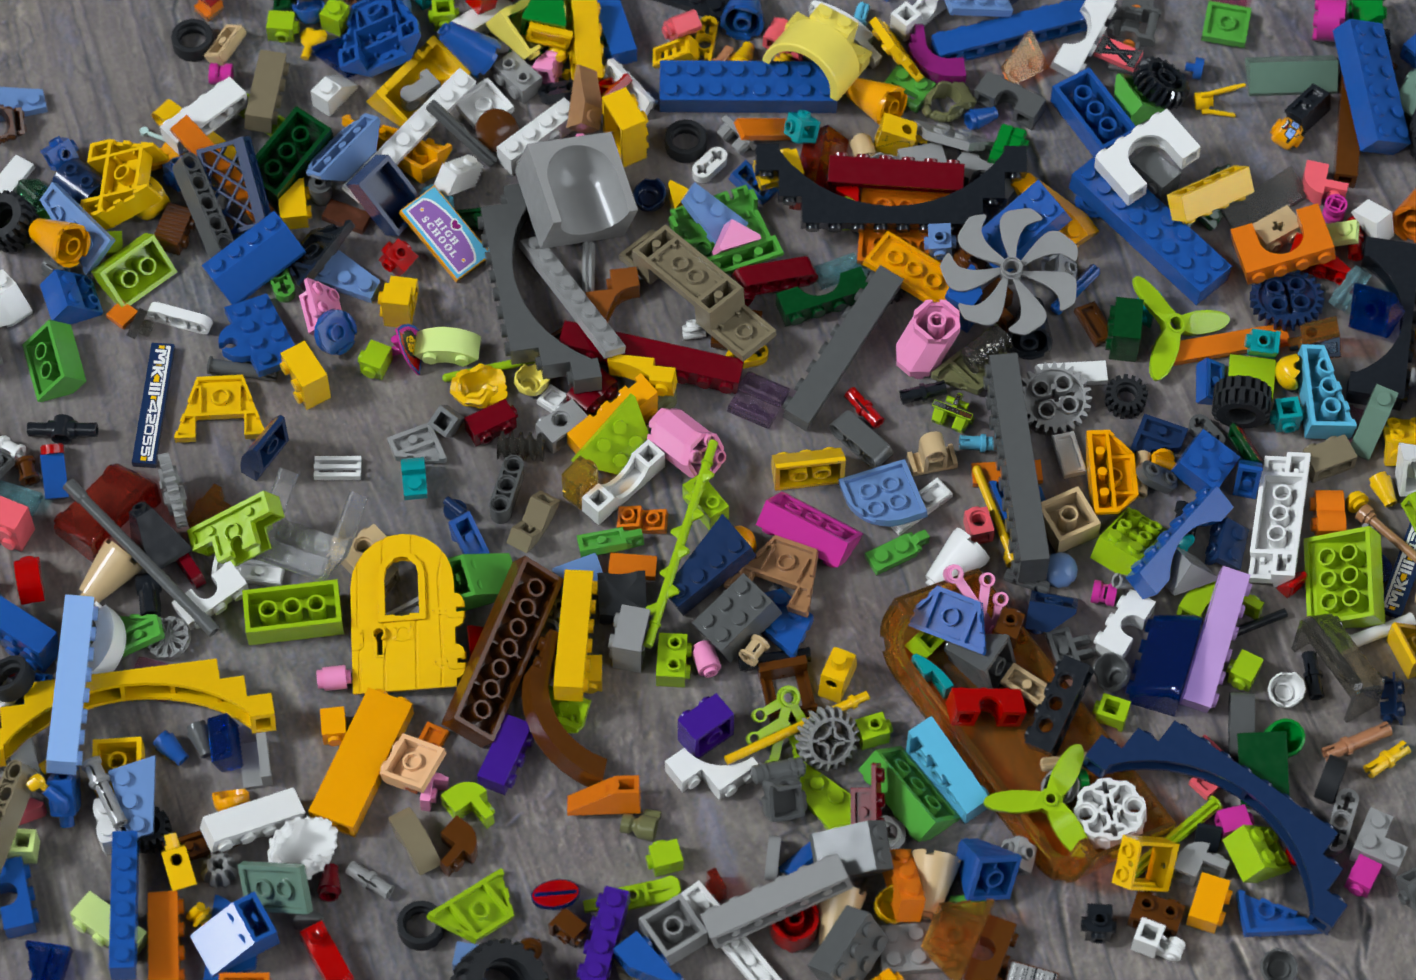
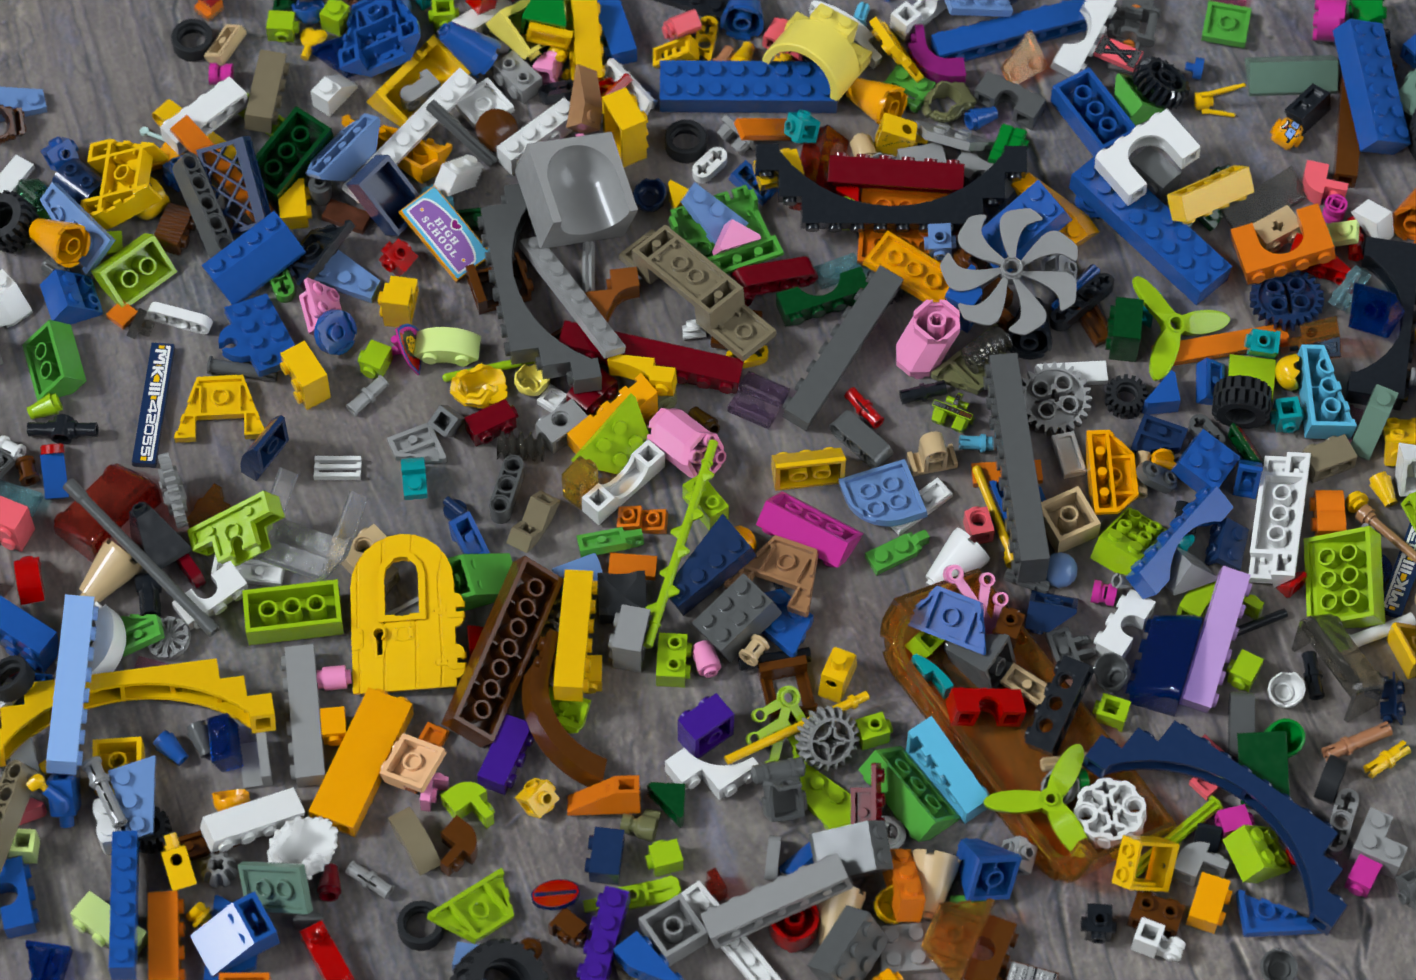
none -> lime cone [26,393,63,420]
none -> light grey brick [281,644,326,788]
none -> light grey pin [346,375,389,416]
none -> reddish brown panel [465,252,534,315]
none -> yellow brick [515,778,560,819]
none -> dark blue brick [585,827,625,885]
none -> dark green slope [647,782,685,828]
none -> dark brown cone [688,406,720,434]
none -> black beam [1050,273,1114,331]
none -> blue slope [1142,370,1181,415]

